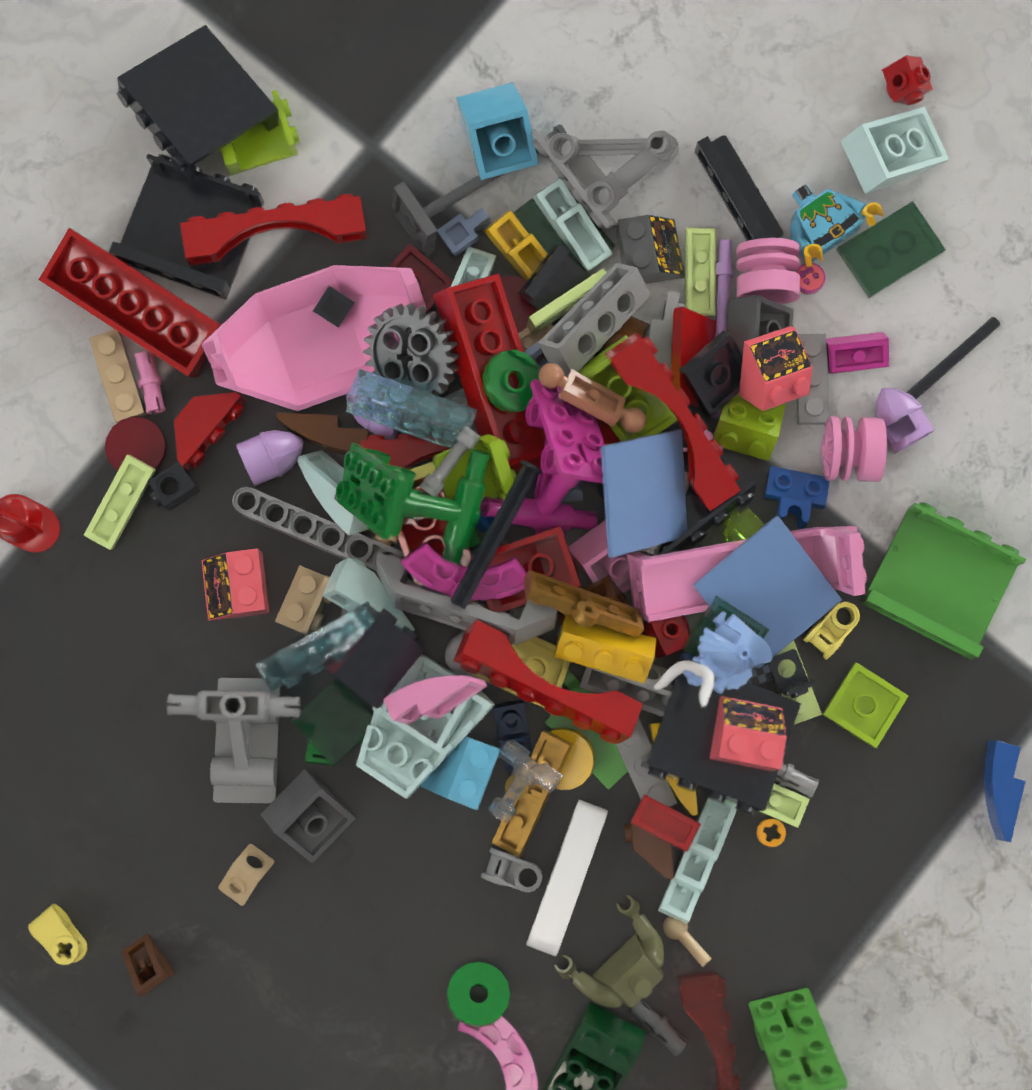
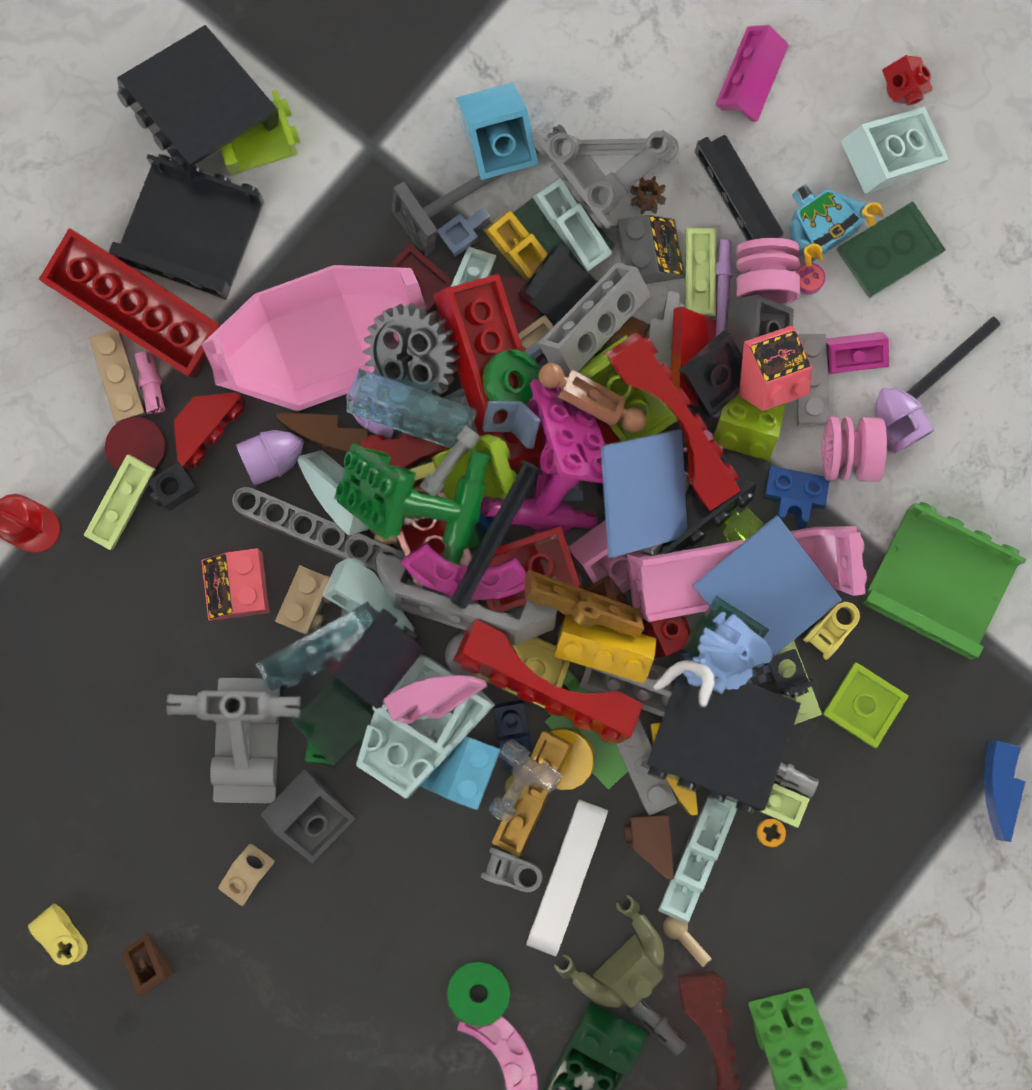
red arch [180,194,367,266] -> none
black plate [313,286,355,328] -> none
yellowish green tile [526,268,607,334] -> none
red tile [630,794,701,852] -> none
coral slope [710,696,786,771] -> none
none -> sand blue bracket [482,401,540,448]
none -> reddish brown gear [630,176,666,215]
none -> dark pink panel [715,25,788,121]

